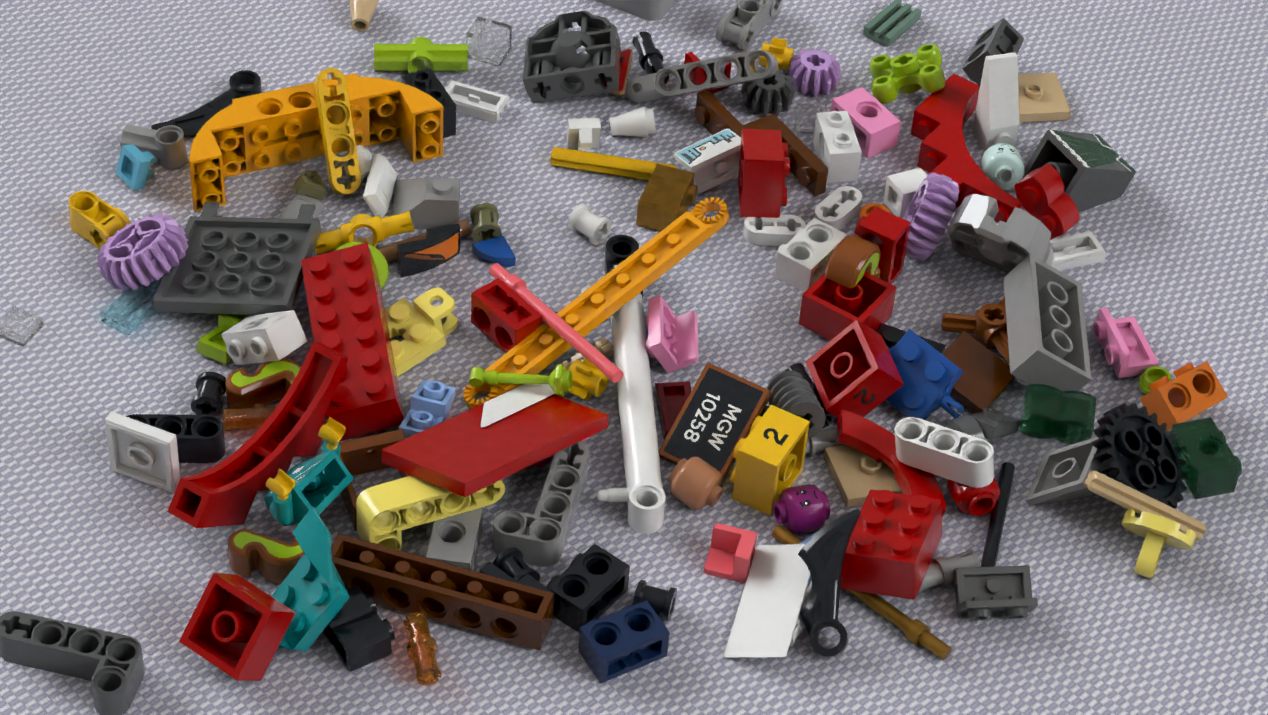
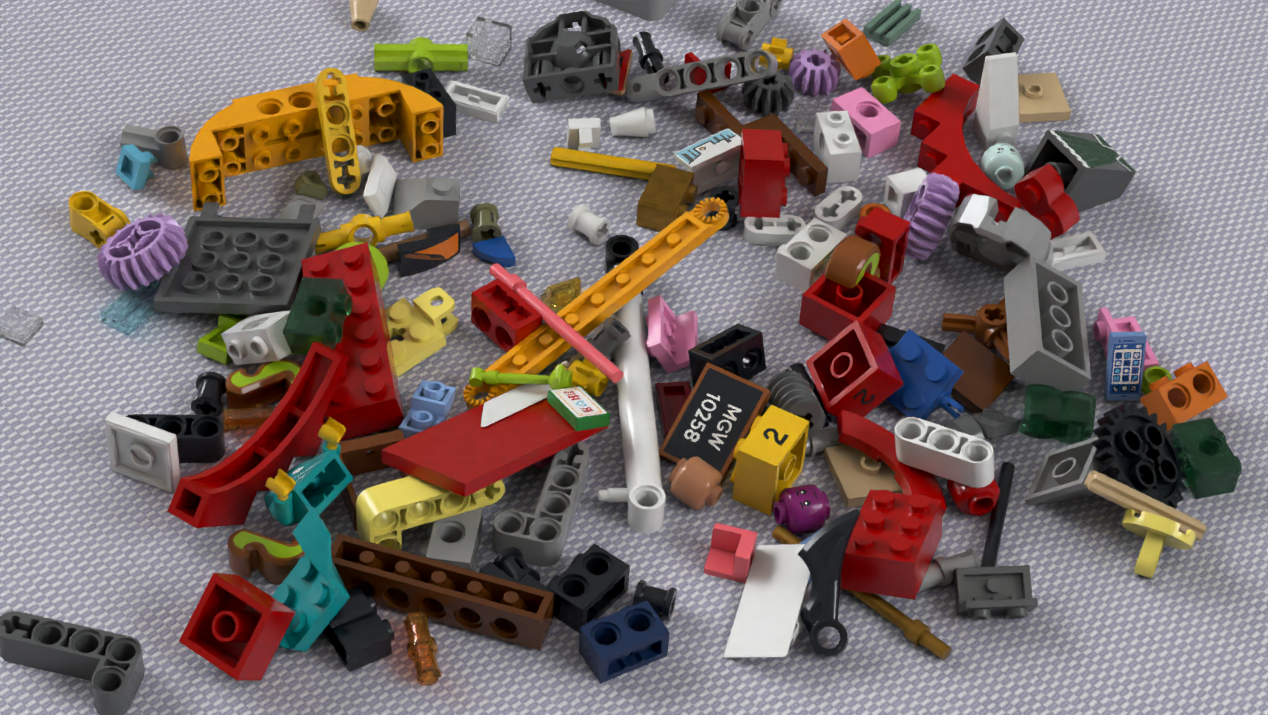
black piece [151,70,262,137] -> none
none -> clear green brick [283,277,353,355]
none -> clear yellow slope [540,277,581,312]
none -> tile [547,386,610,431]
none -> dark grey bush [587,317,631,360]
none -> black brick [688,323,766,387]
none -> black bush [708,187,740,231]
none -> orange brick [821,18,882,80]
none -> tile [1103,332,1147,401]

